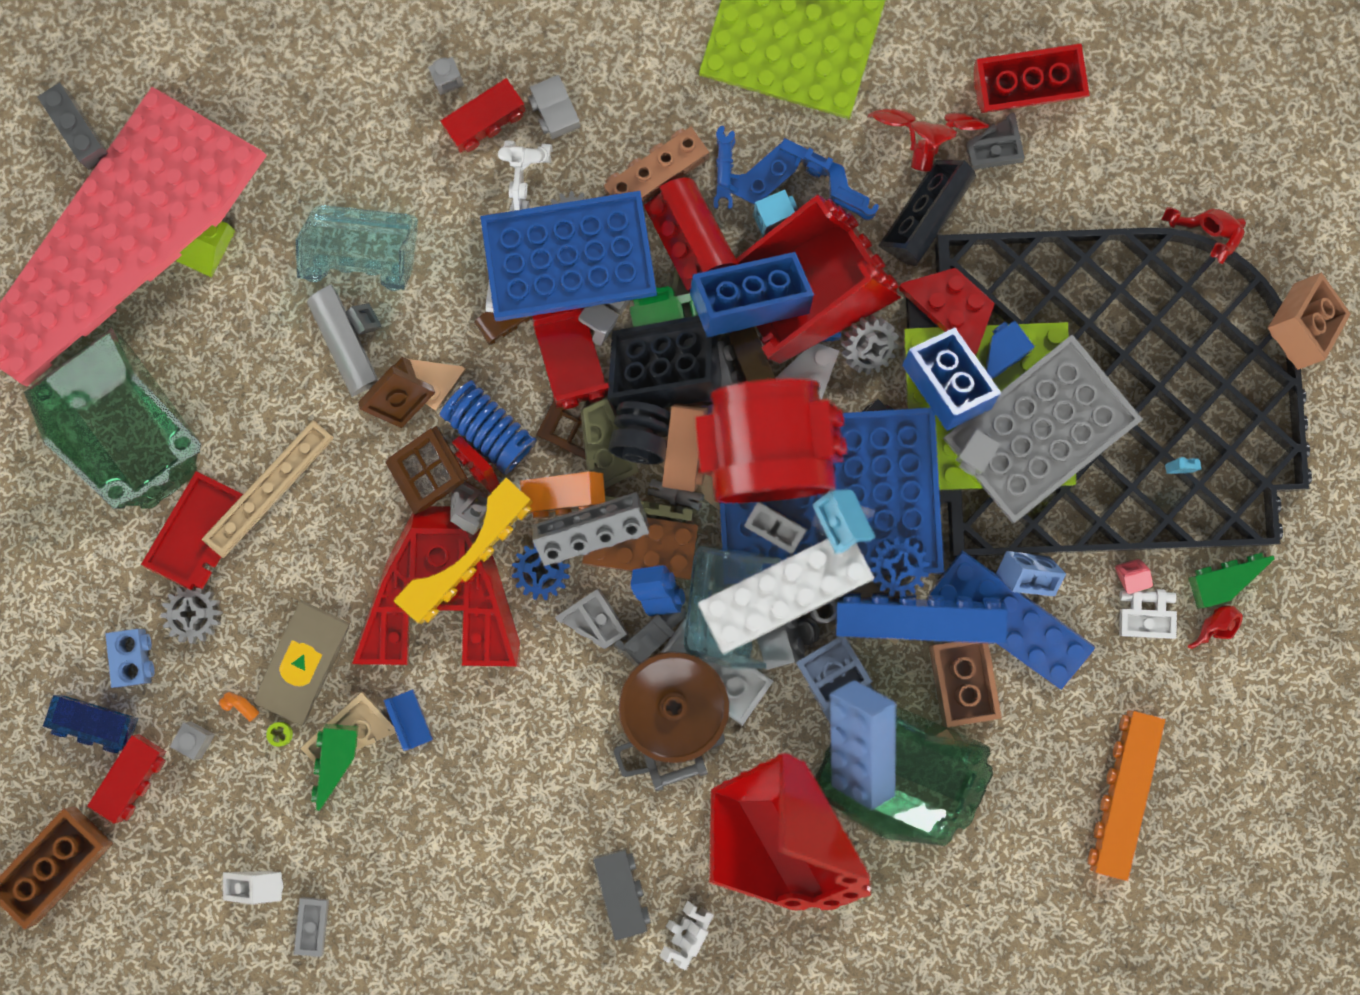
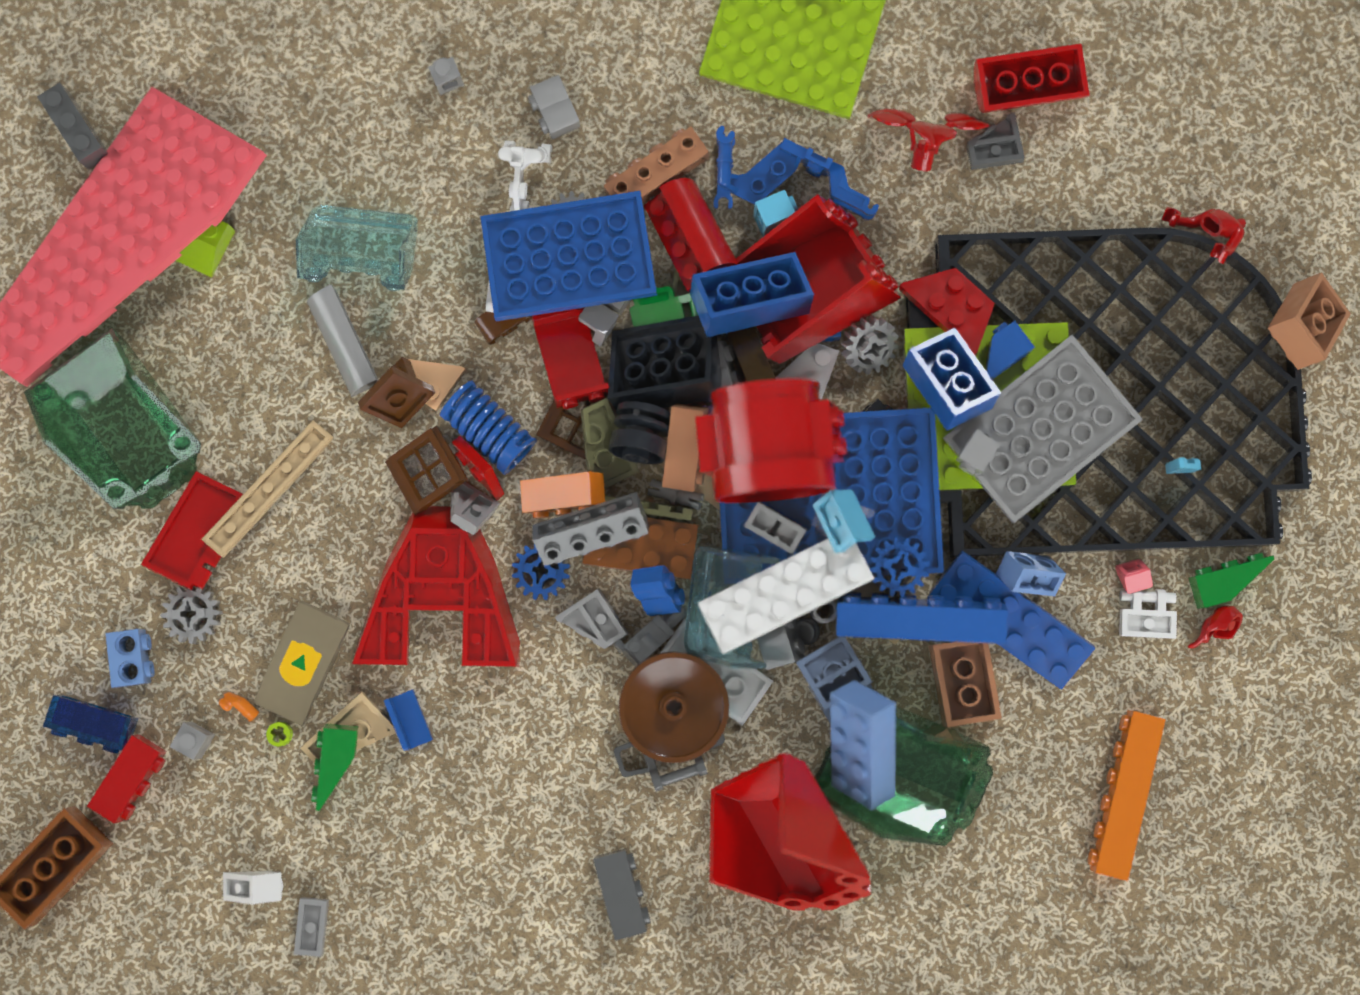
dark grey plate [346,303,382,335] -> none
yellow arch [394,478,533,624] -> none
red brick [440,78,526,153] -> none
white piece [660,901,714,970] -> none
black brick [878,160,976,266] -> none

